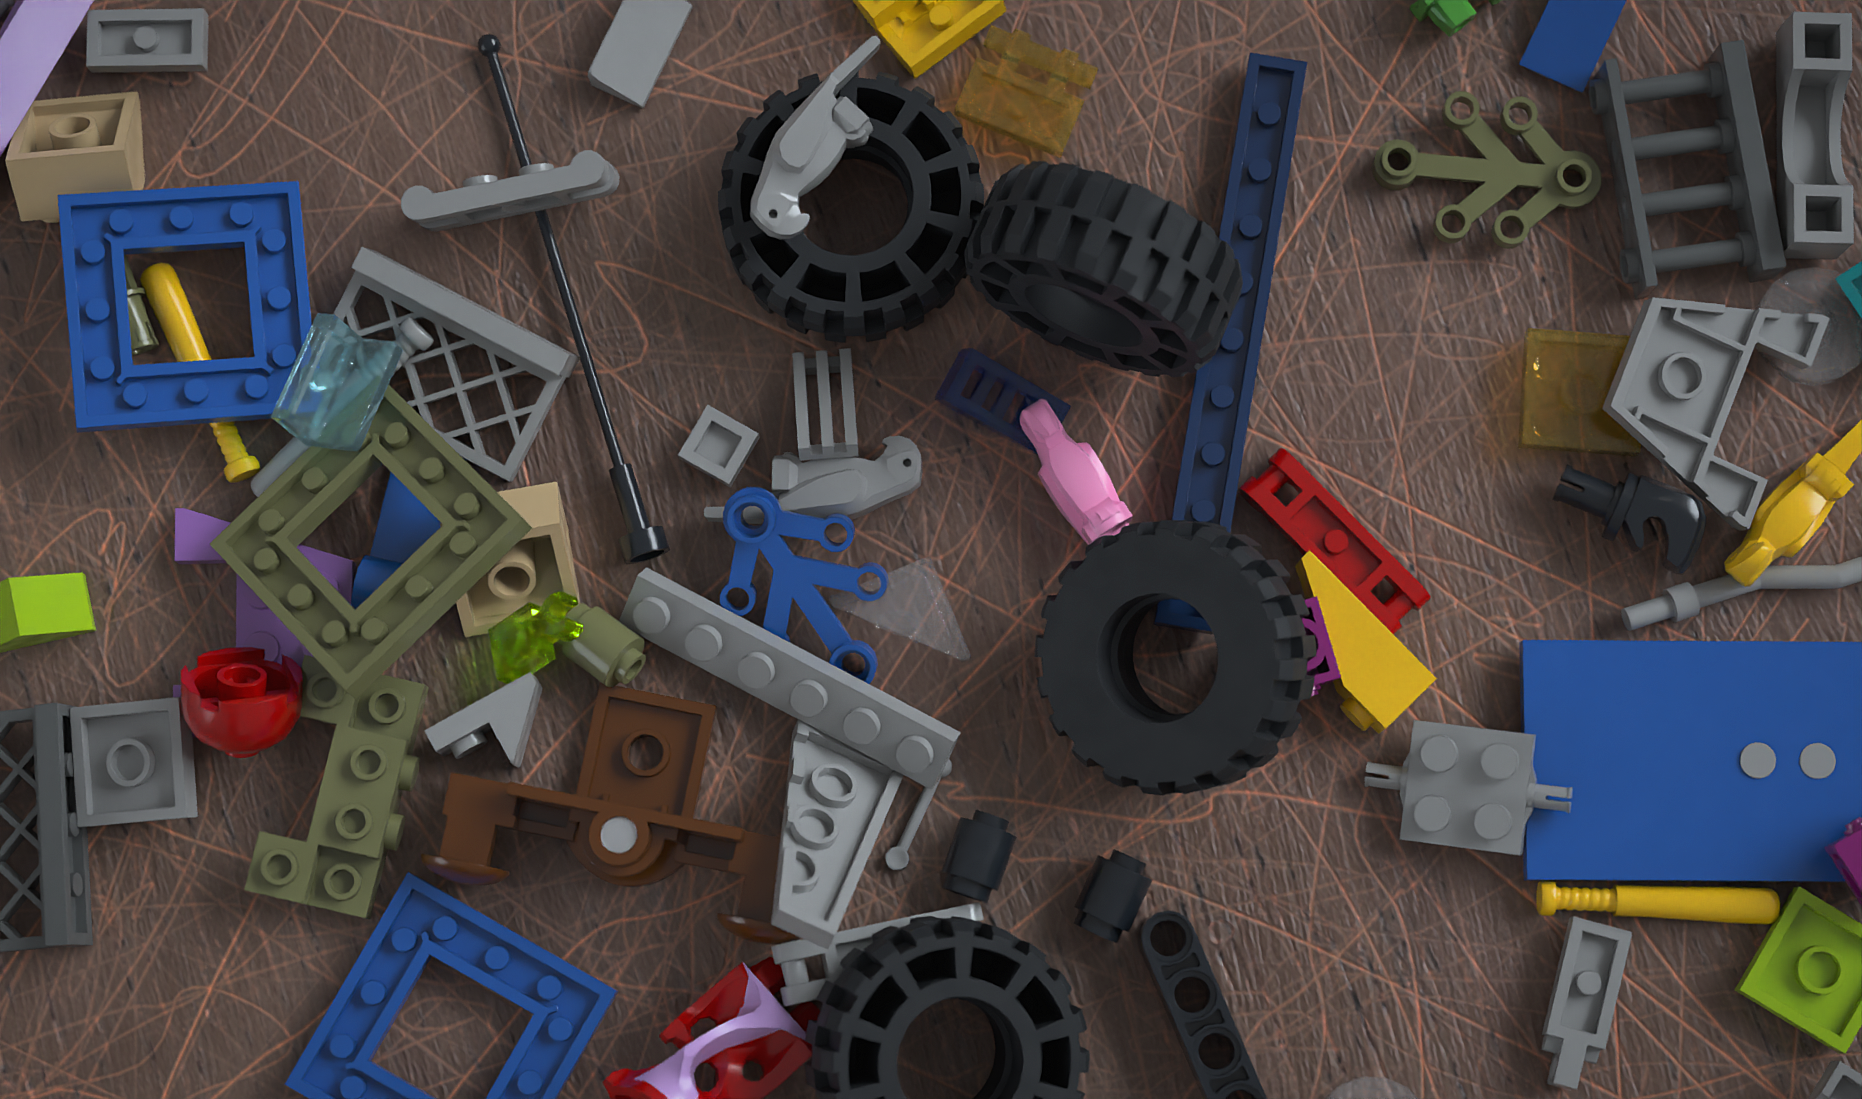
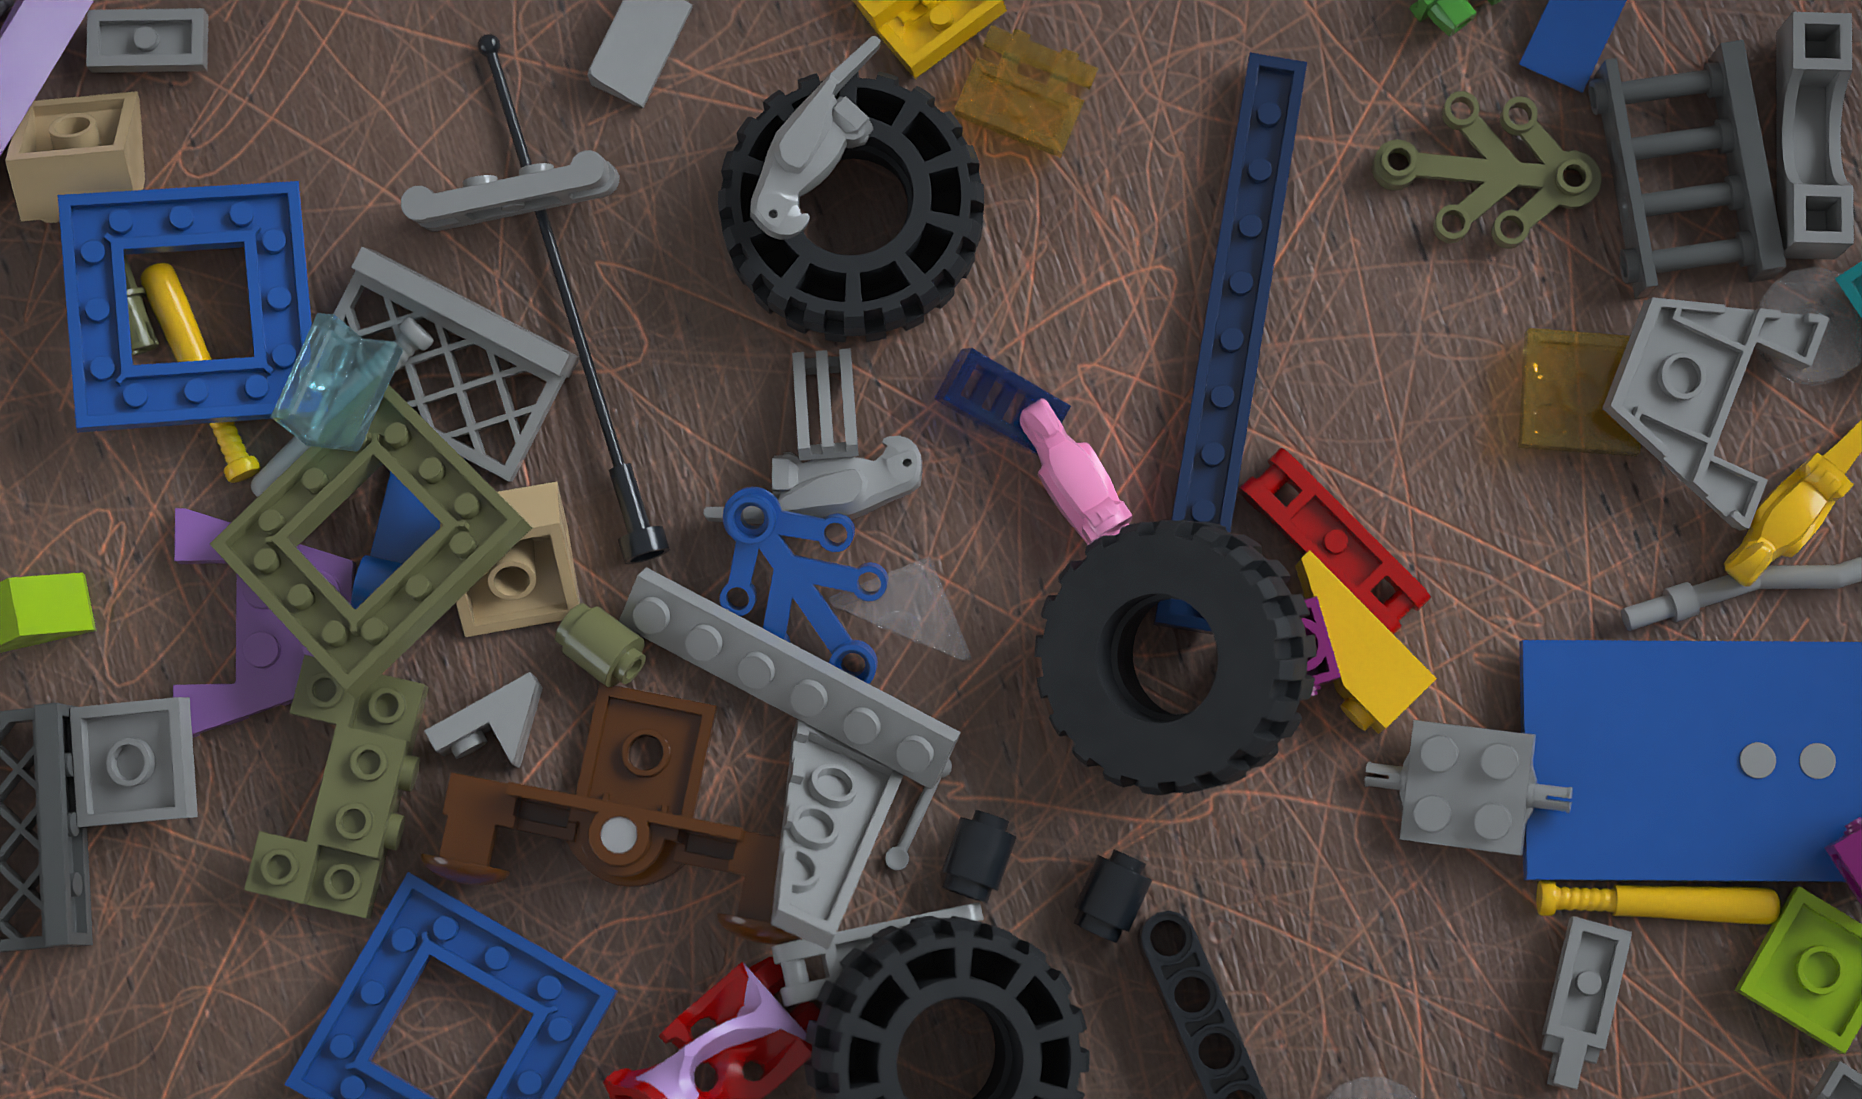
red cylinder [181,647,303,758] -> none
clear neon green plate [488,591,584,684] -> none
light grey plate [678,404,760,488] -> none
black tyre [964,161,1243,377] -> none
black piece [1552,464,1706,575] -> none

